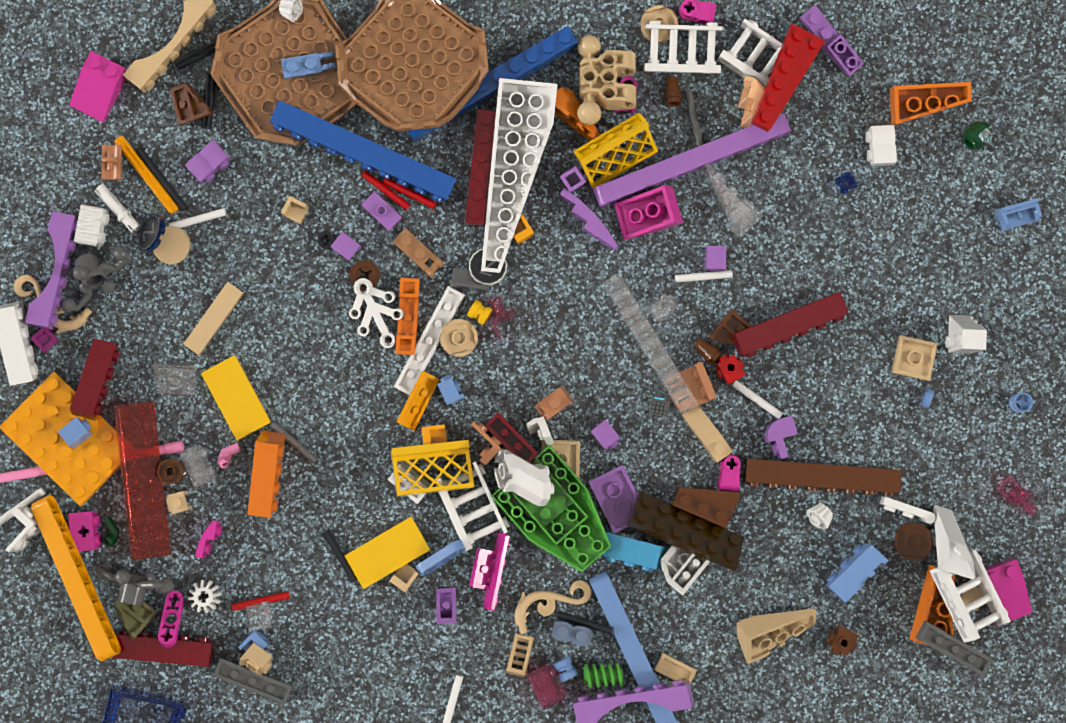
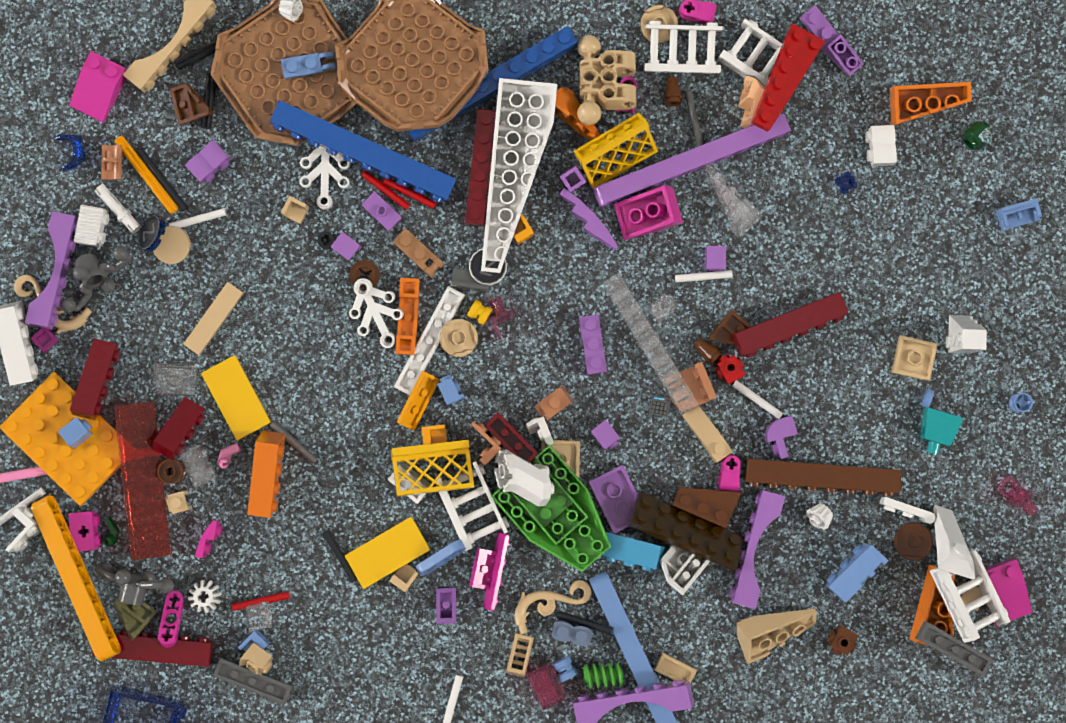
none -> clear blue helmet [55,134,86,172]
none -> dark red brick [153,397,205,461]
none -> white plant [299,146,350,210]
none -> medium lavender arch [579,314,607,375]
none -> medium lavender arch [729,490,785,609]
none -> teal torso [920,408,964,455]

